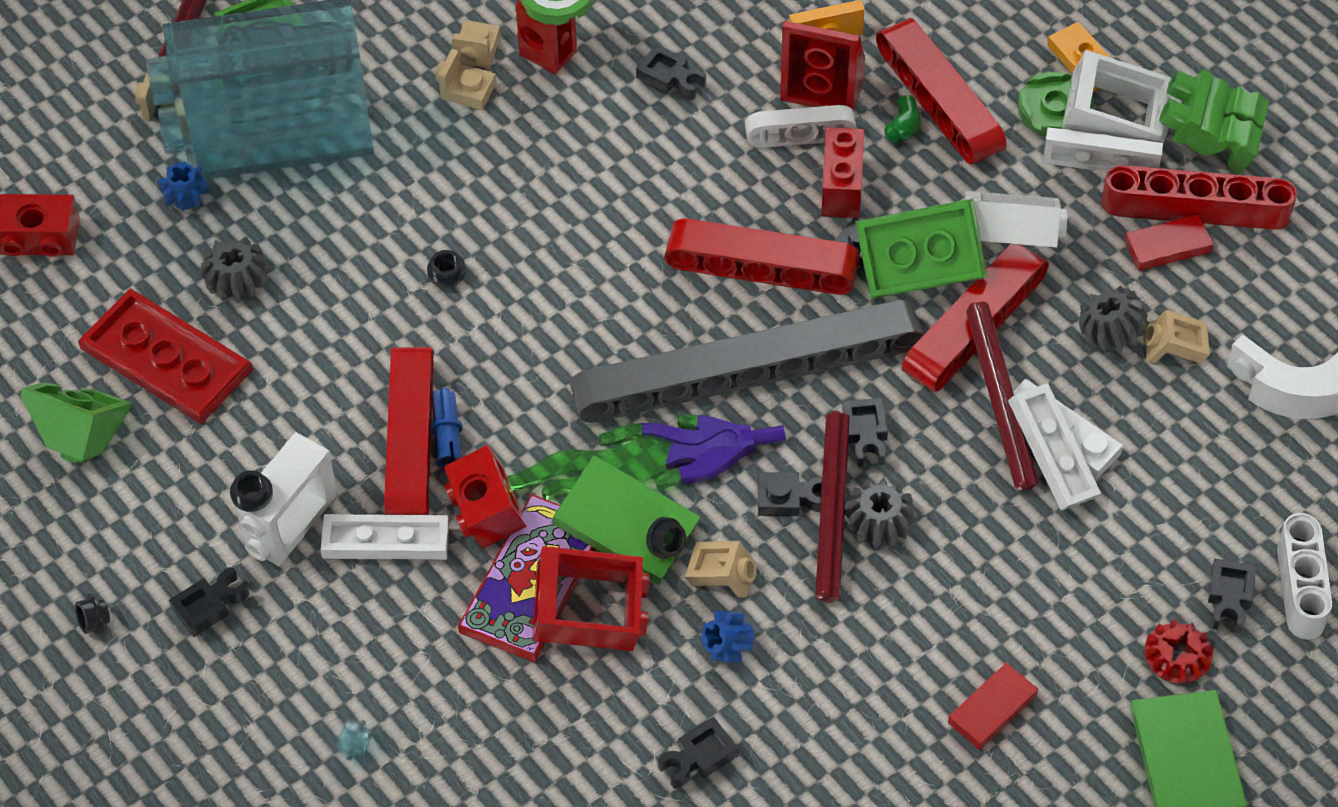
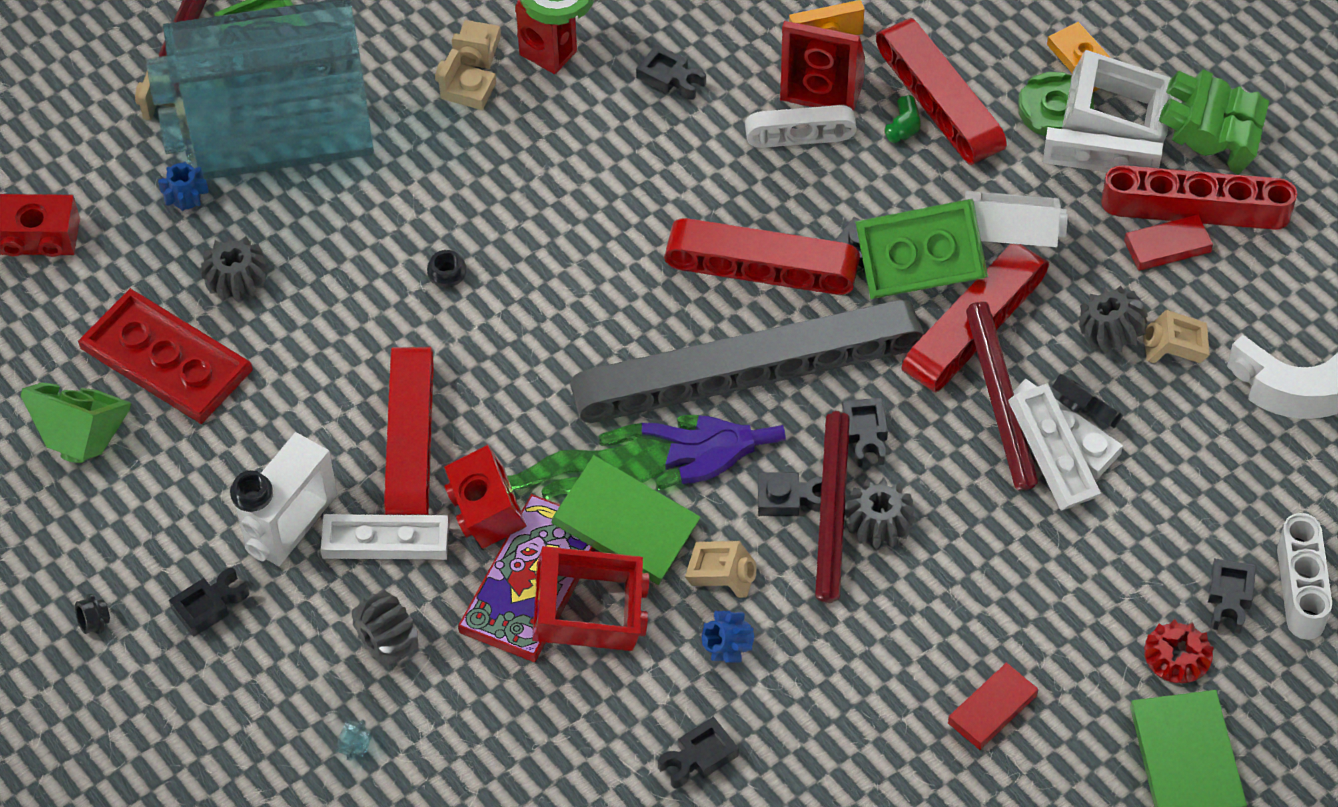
blue axle [430,388,463,468] -> none
black plate [646,516,686,559] -> none
red brick [821,127,864,218] -> none
none -> dark grey gear [352,590,419,666]
none -> black plate [1052,373,1124,429]

